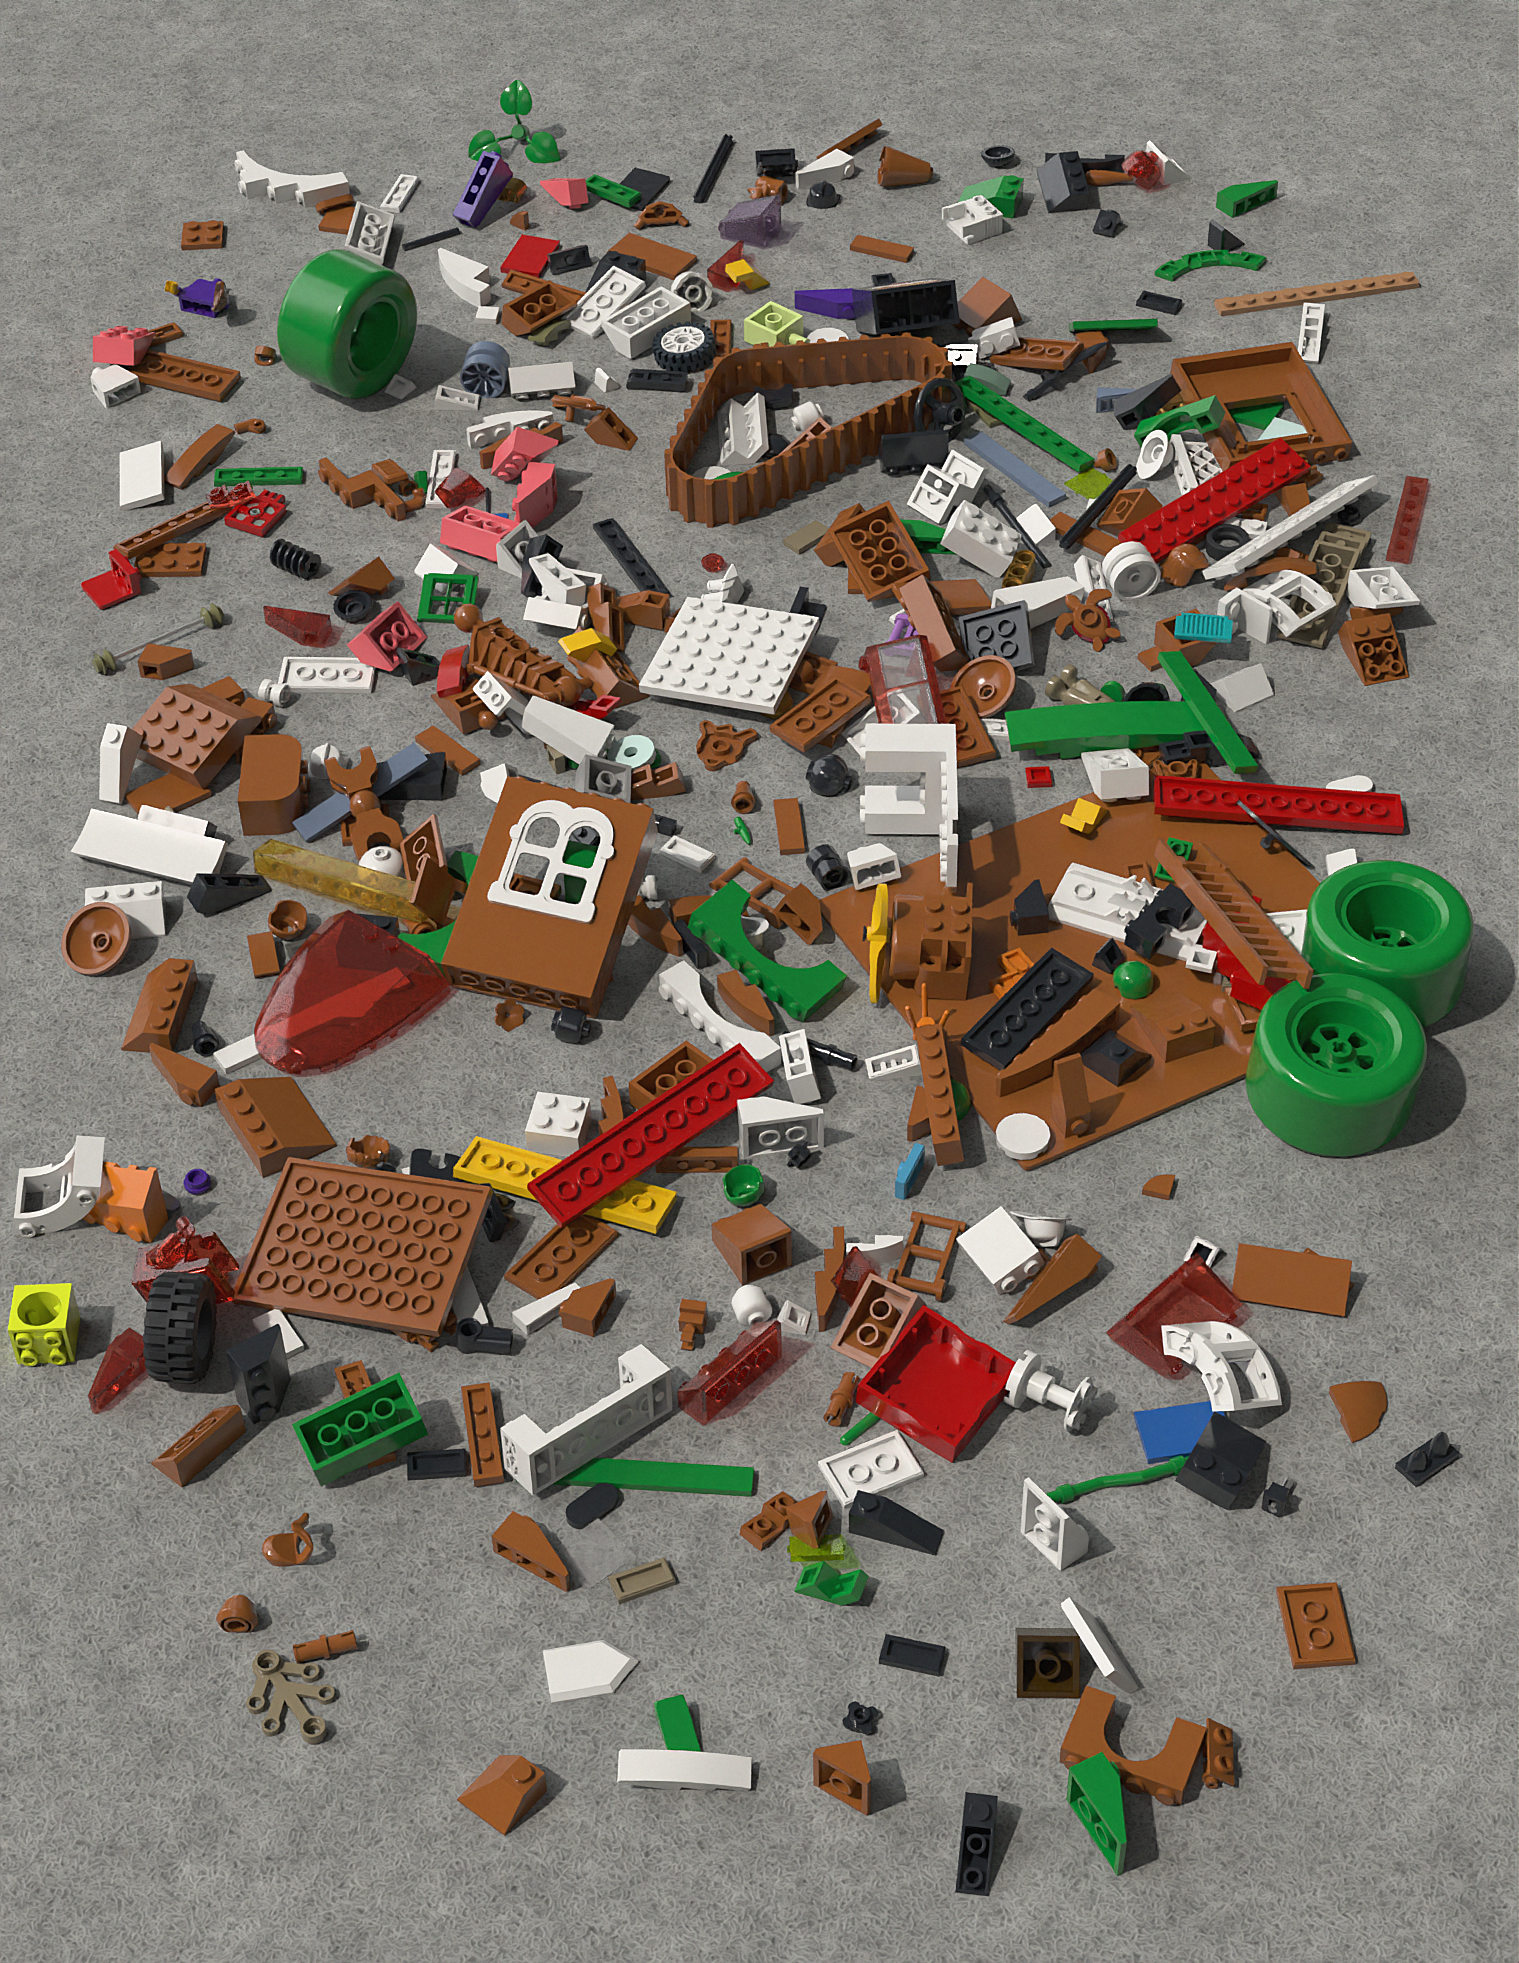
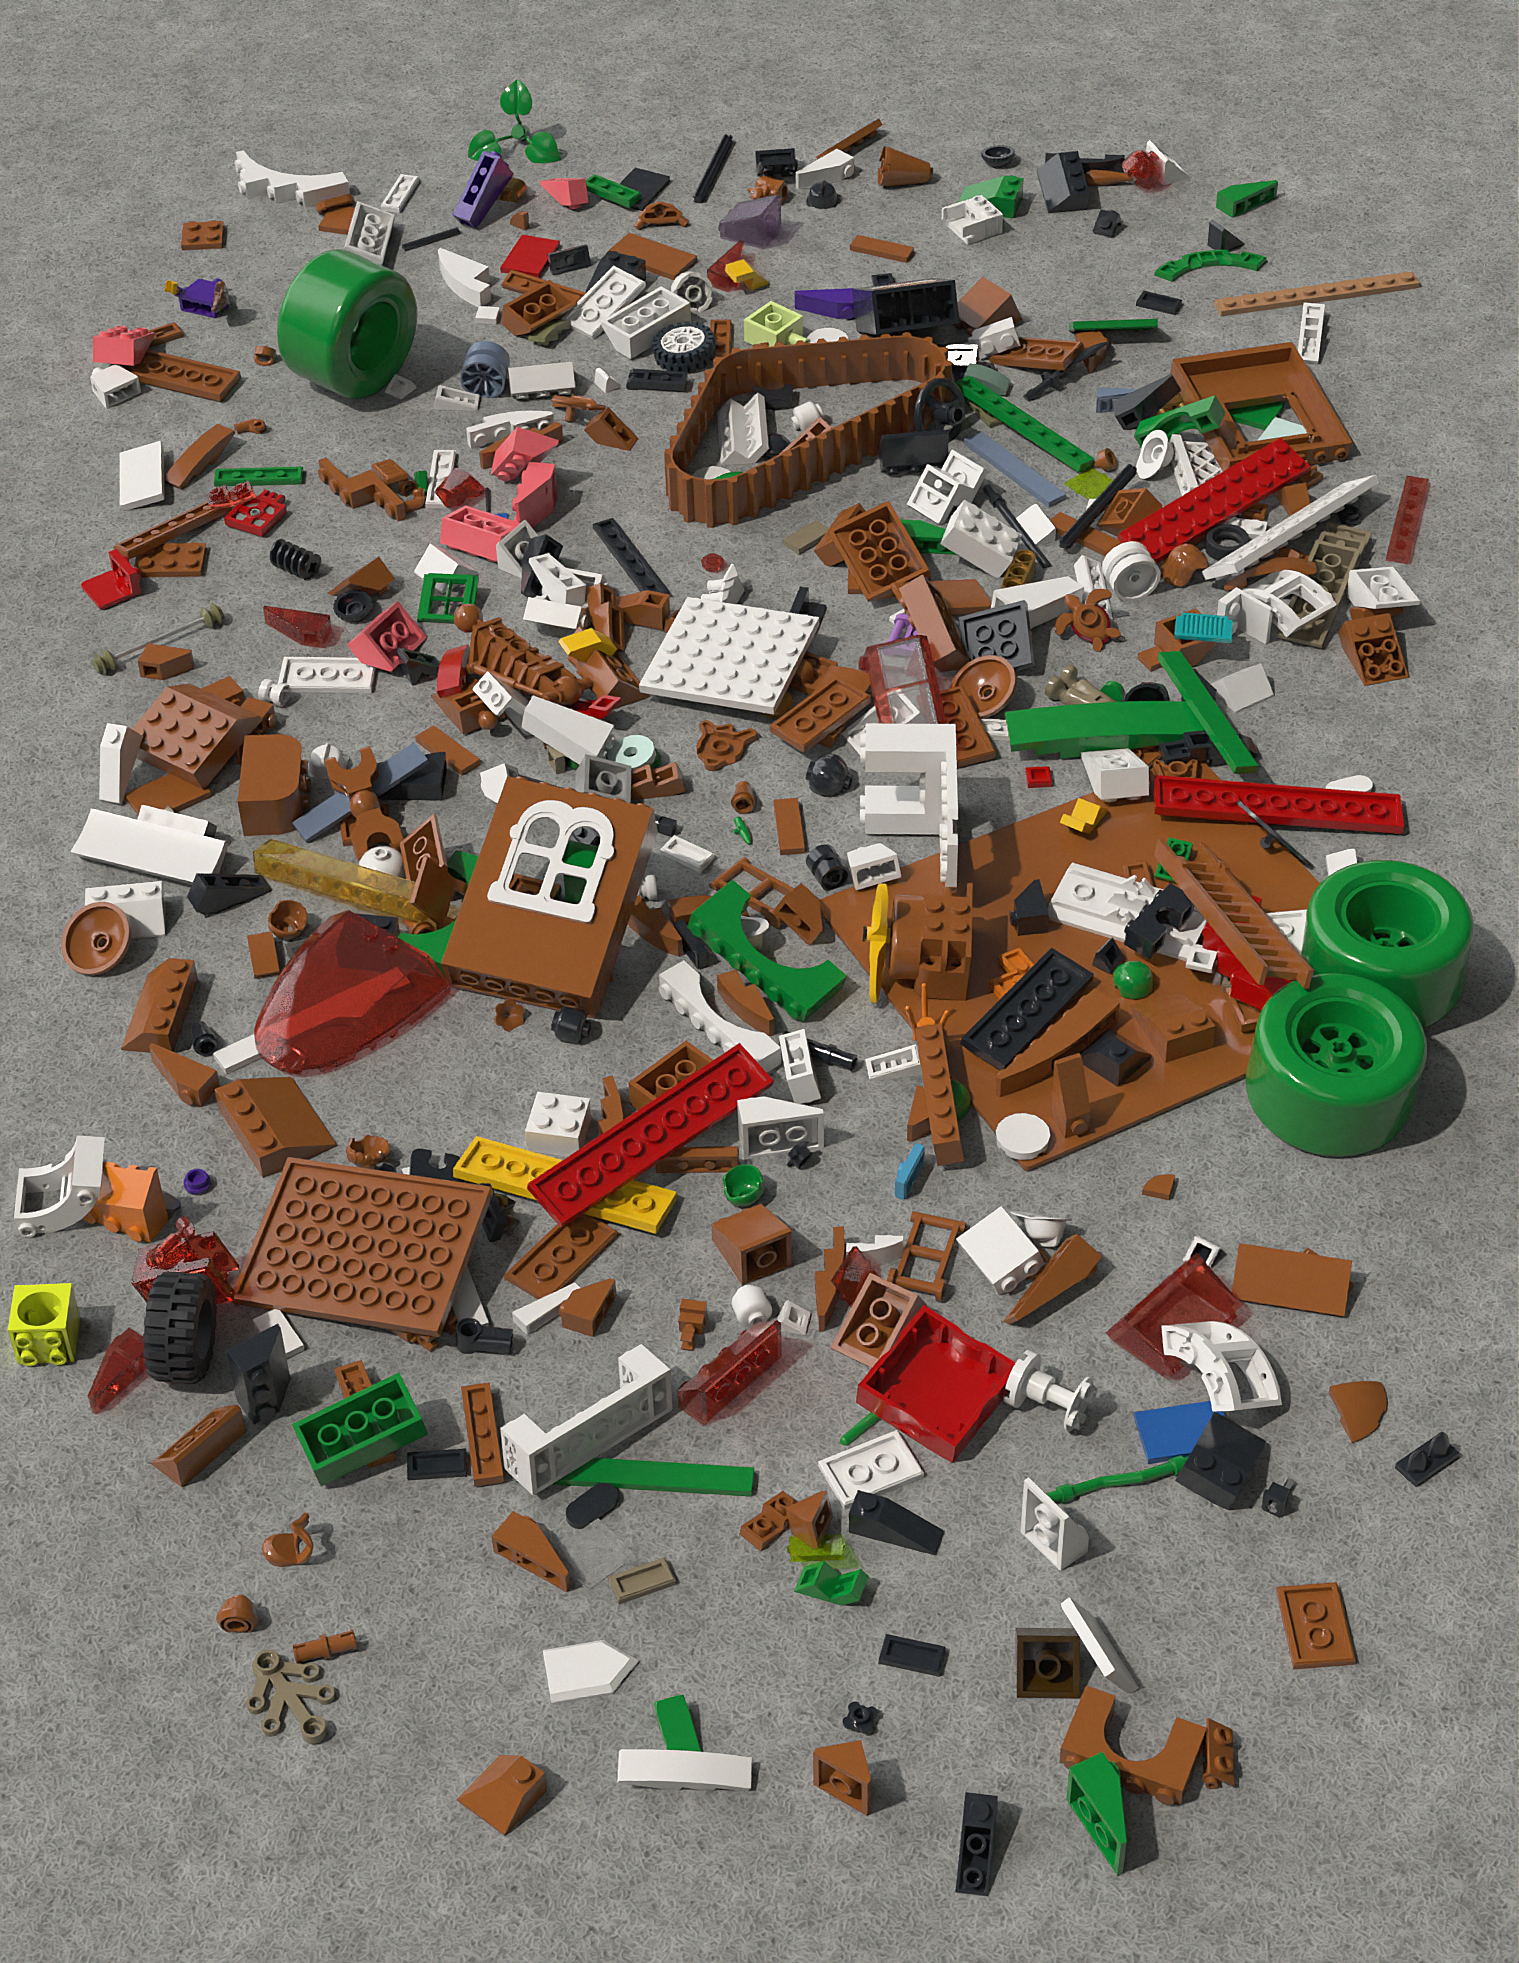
dark orange pin [823,1372,860,1426] -> none

